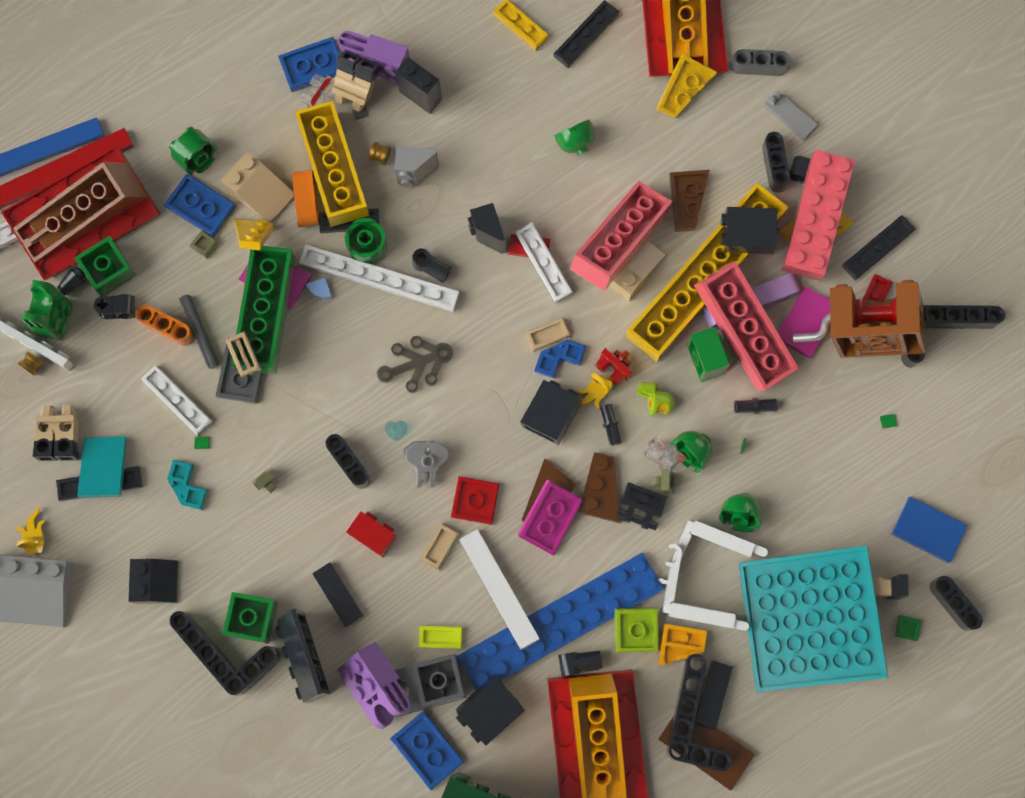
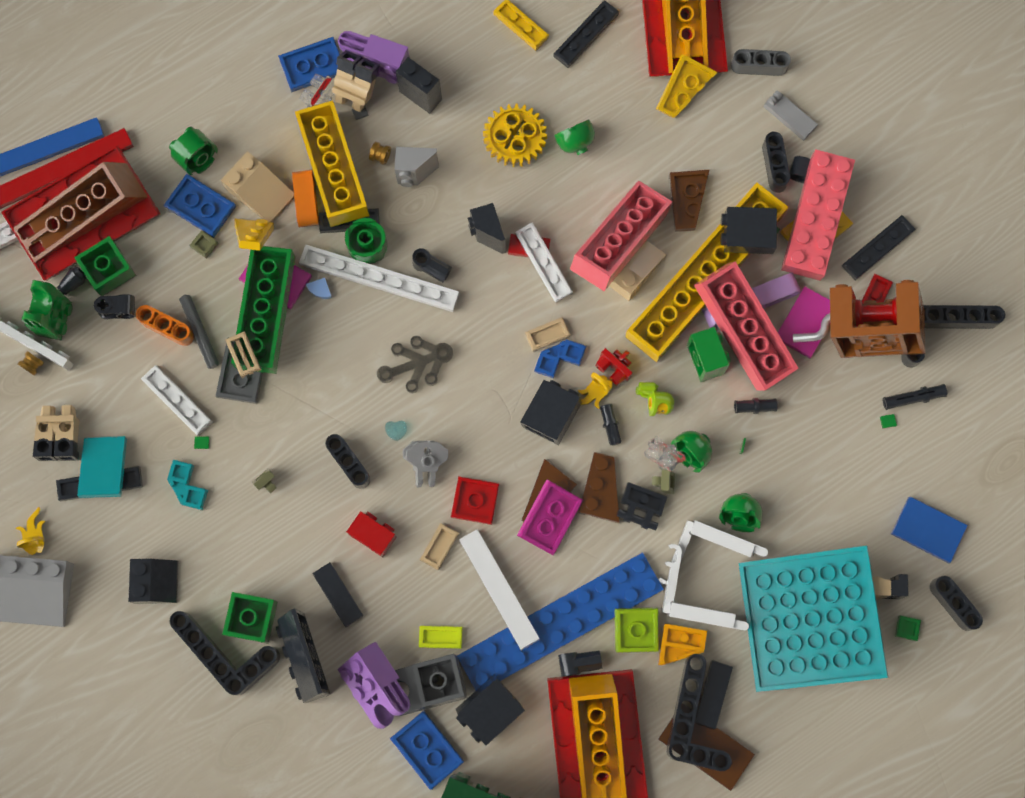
none -> yellow gear [483,103,547,167]
none -> black pin [882,384,948,410]

